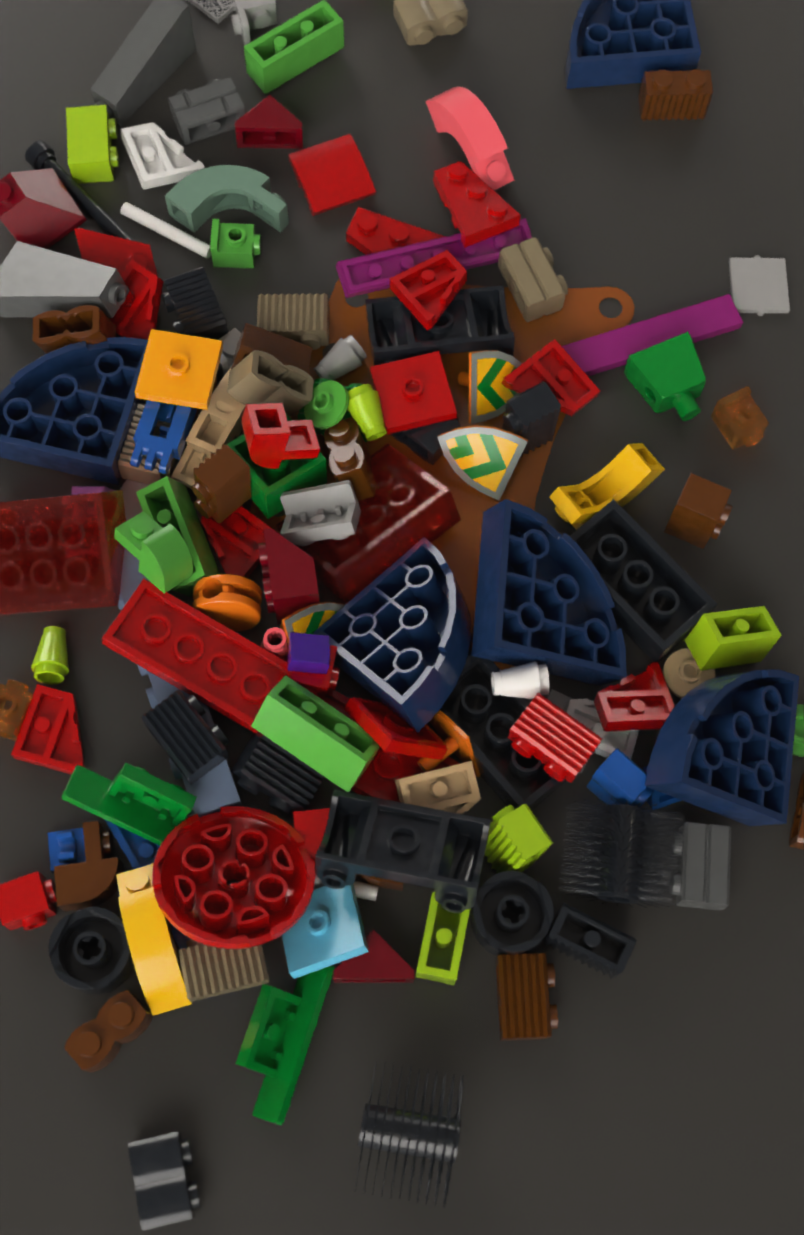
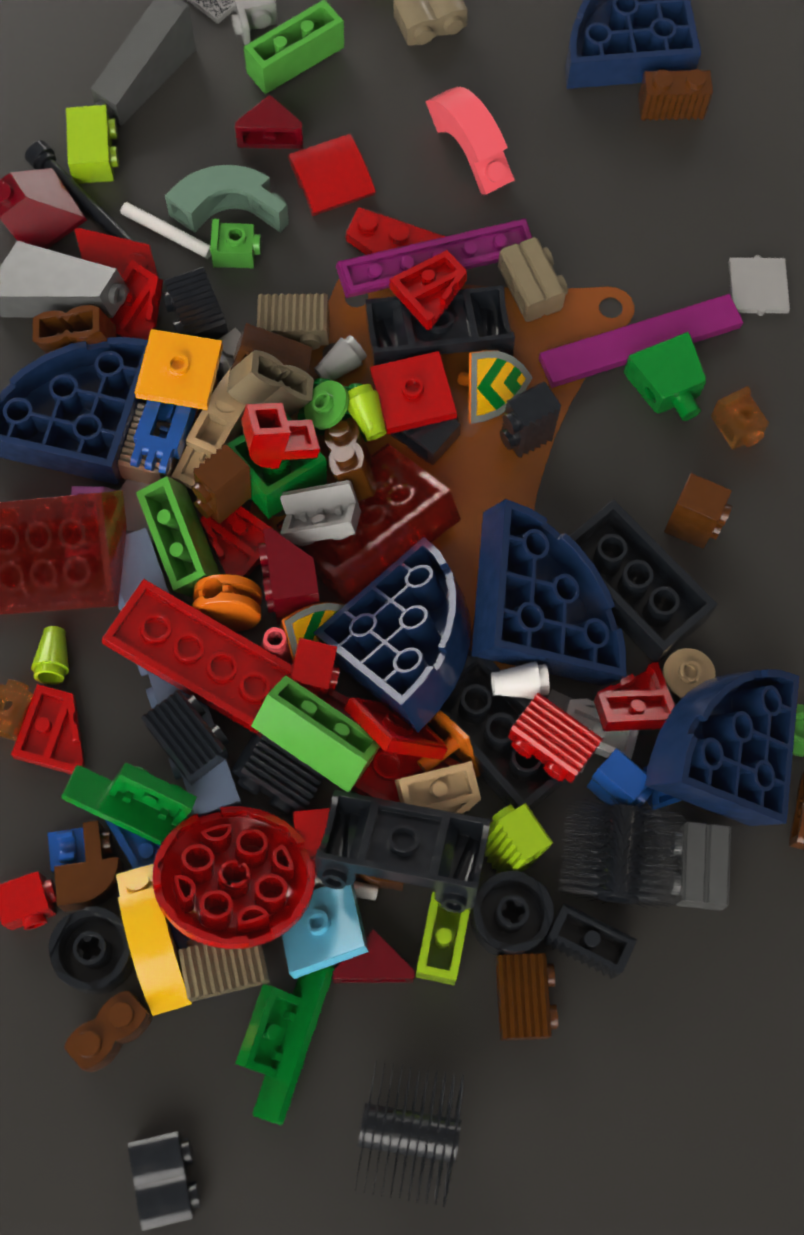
bright green brick [114,511,193,593] -> none
white wing [121,122,205,190] -> none
dark grey brick [168,77,245,146] -> none
dark purple slope [287,632,330,674] -> none
red wing [433,161,521,248] -> none
shield [437,425,528,500] -> none
red wing [502,338,601,417] -> none
yellow arch [549,443,665,530] -> none
lime brick [684,606,782,671] -> none

